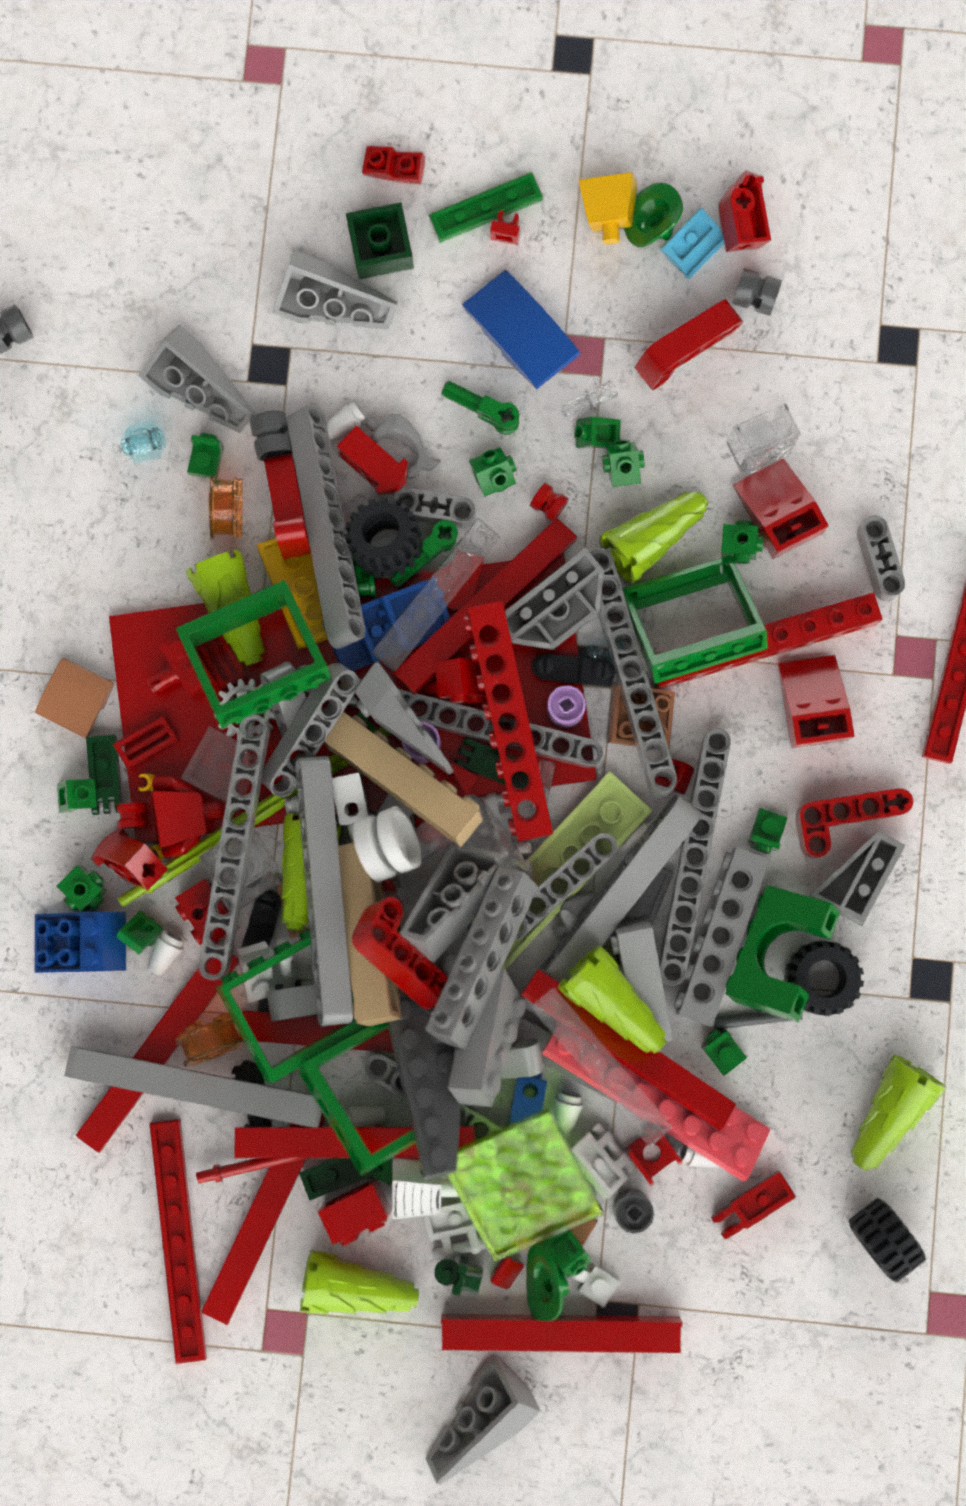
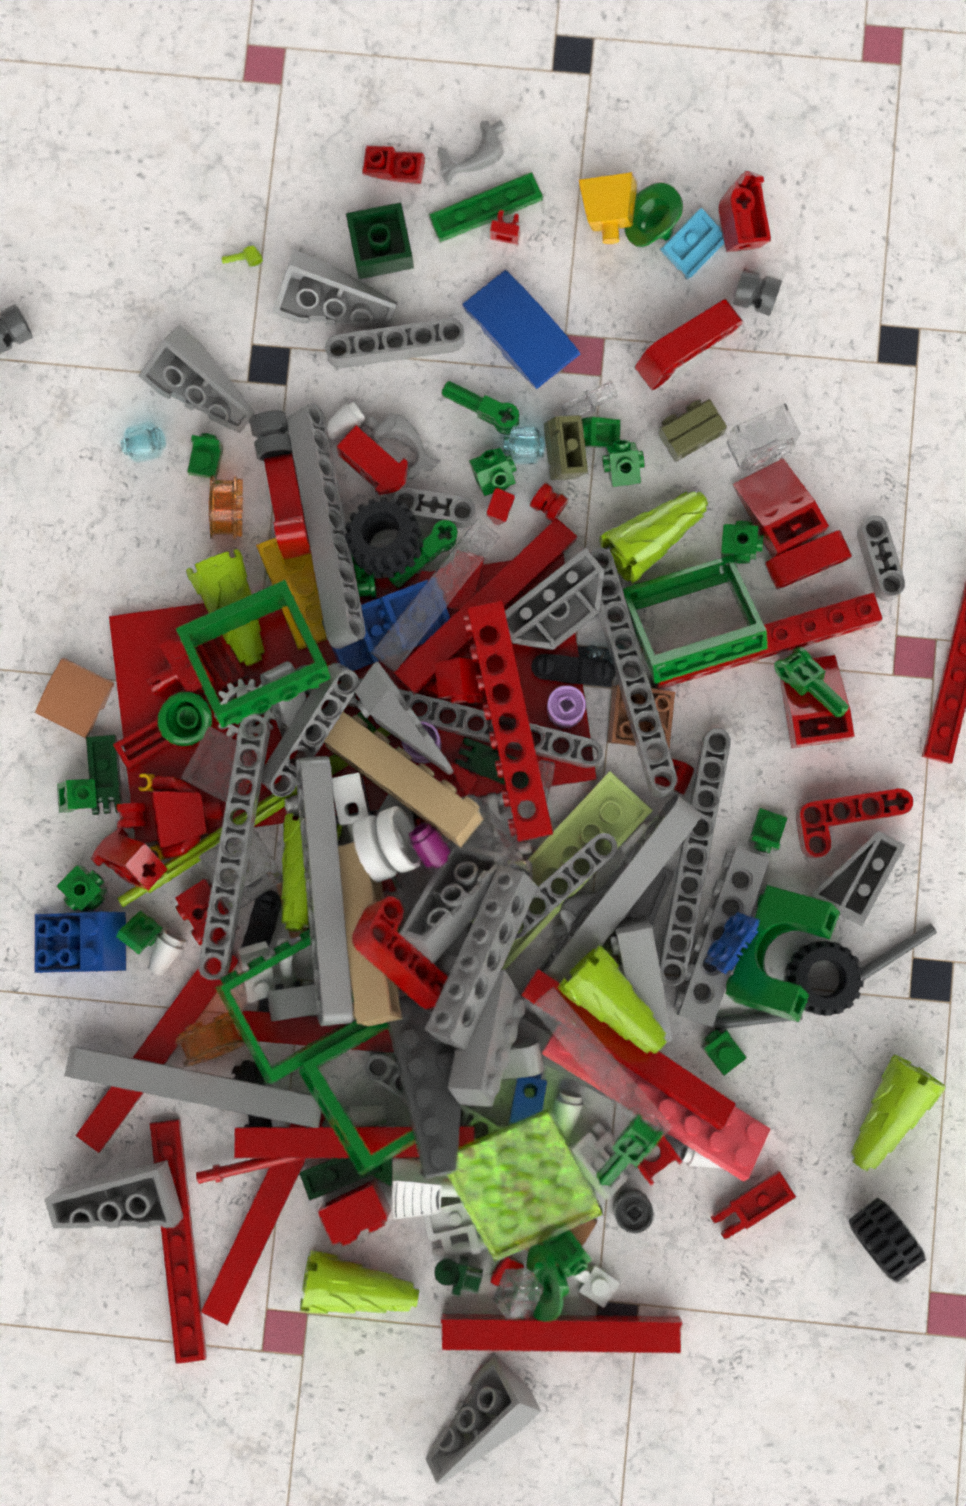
none -> light grey wedge [45,1160,184,1228]
none -> green hat [158,691,212,746]
none -> lime hand [221,246,263,267]
none -> light grey beam [325,318,465,368]
none -> magenta brick [408,822,451,868]
none -> light grey animal [437,120,506,186]
none -> red slope [486,488,515,525]
none -> clear brick [493,1268,544,1319]
none -> clear light blue head [503,426,545,465]
none -> olive brick [543,415,588,480]
none -> green connector [596,1113,663,1186]
none -> olive brick [658,399,727,462]
none -> blue hinge [705,912,759,975]
none -> red beam [764,530,852,590]
none -> green connector [774,646,849,717]
none -> dark grey bar [861,924,937,981]

